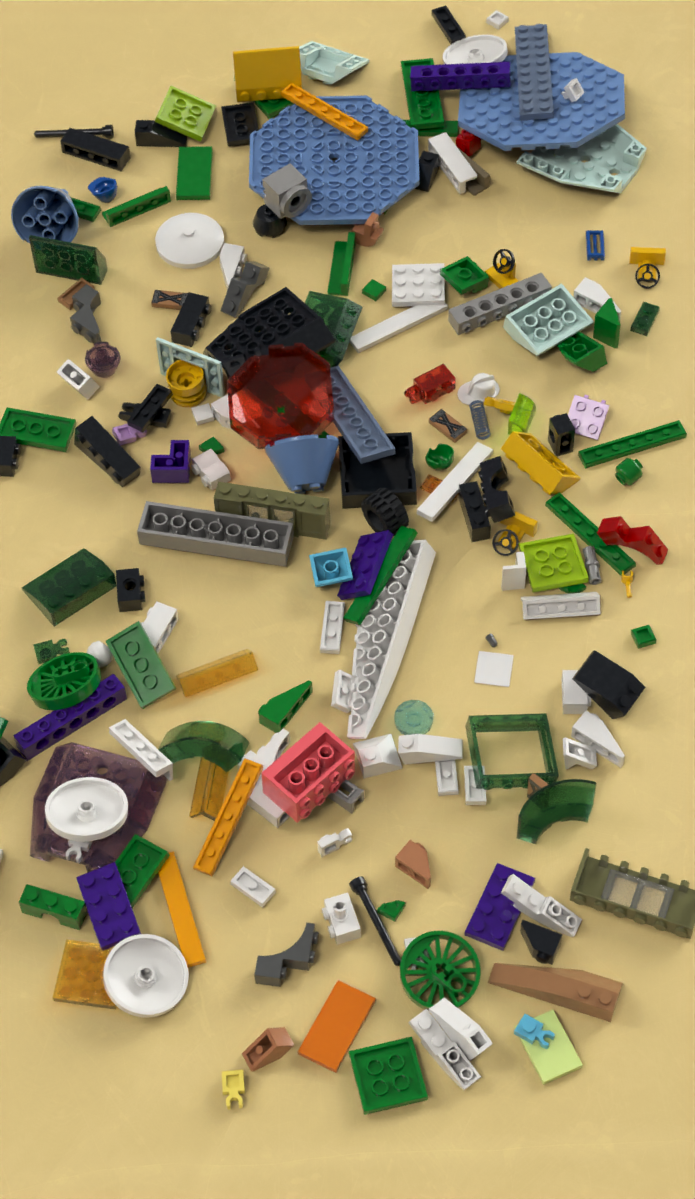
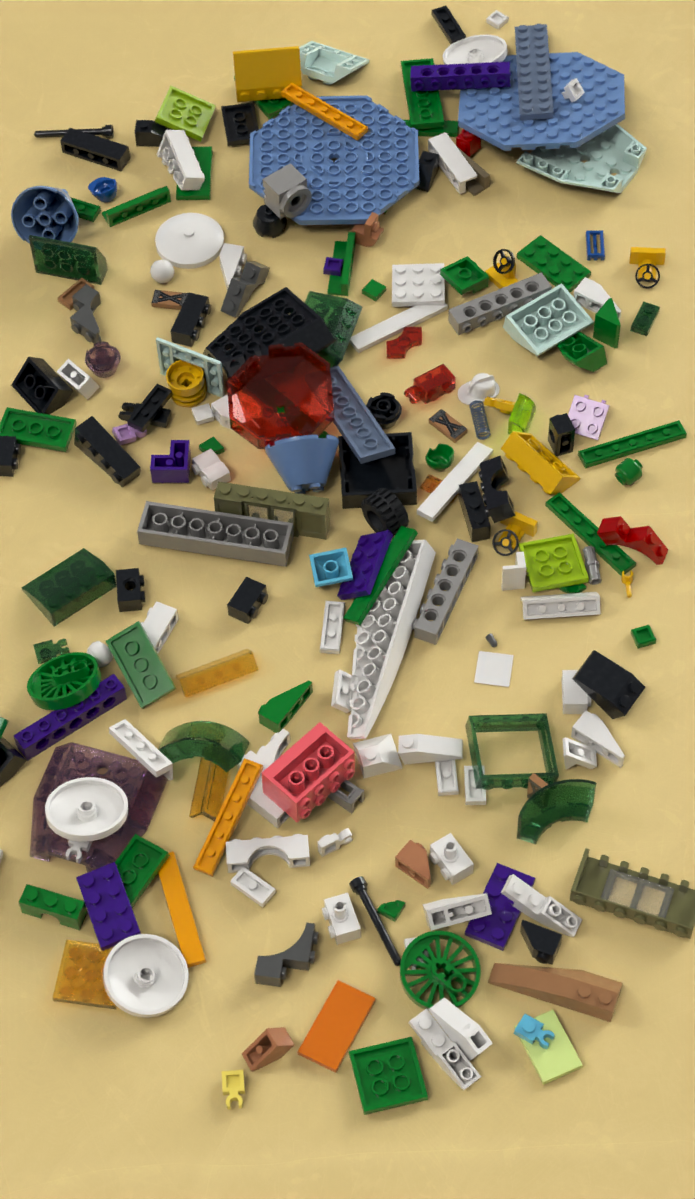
clear light blue tile [394,700,434,735] -> none
none -> black slope [11,356,73,415]
none -> white piece [150,260,174,284]
none -> white wedge [156,130,205,190]
none -> white arch [226,834,310,873]
none -> black brick [227,577,268,624]
none -> dark purple tile [323,257,344,276]
none -> black cone [366,392,402,429]
none -> clear red tile [387,327,422,359]
none -> light grey brick [412,539,478,645]
none -> white slope [423,893,492,931]
none -> white brick [429,833,474,885]
none -> green plate [516,235,591,293]

